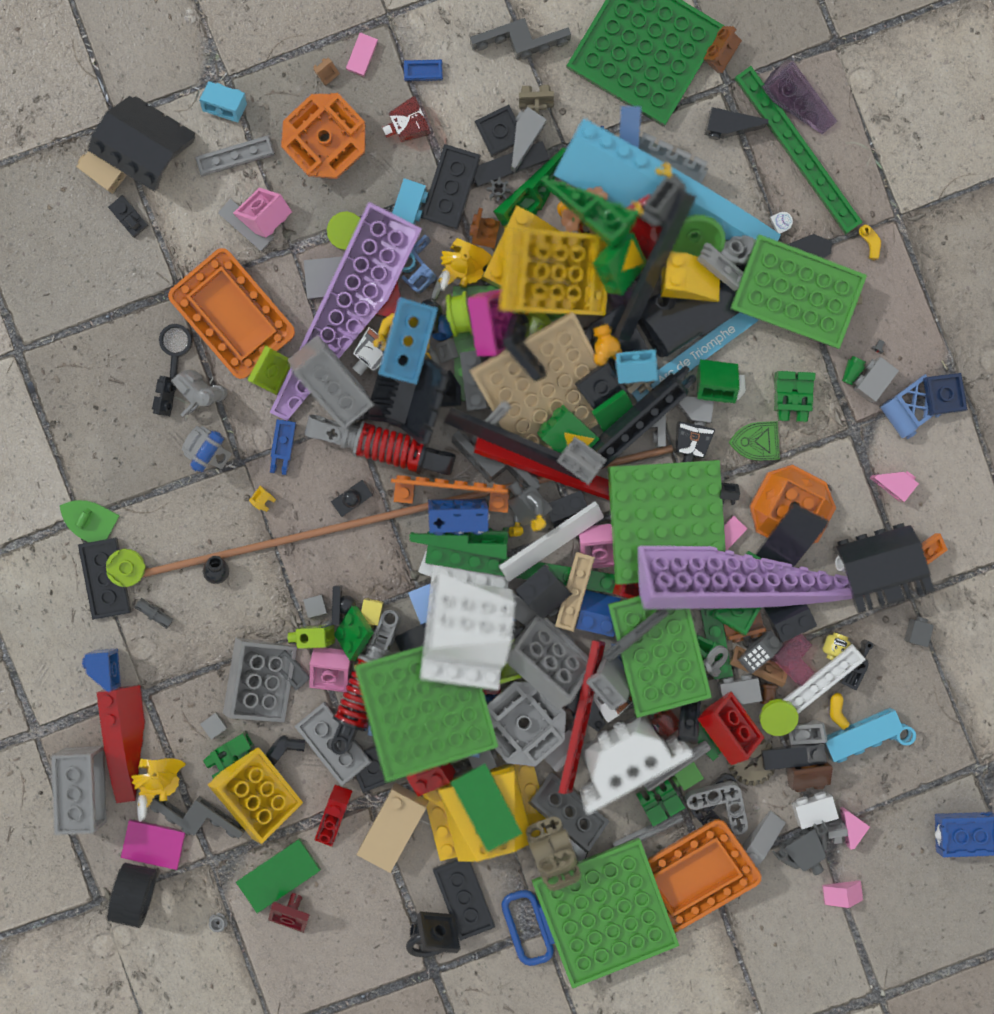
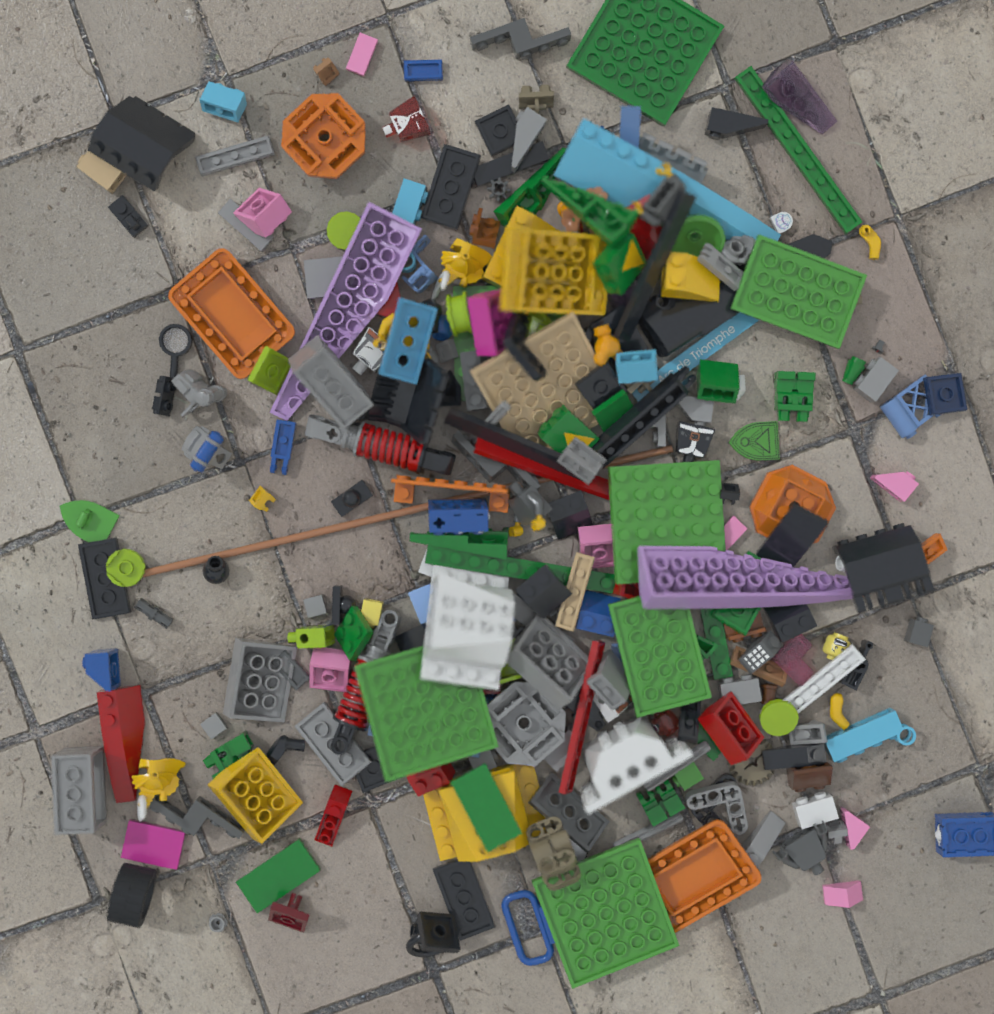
tan brick [357,783,429,873] -> none
white tile [499,501,604,582] -> none
dark grey axle [604,609,669,662] -> none
dark orange bracket [703,26,742,73] -> none
light grey piece [703,645,728,677] -> none

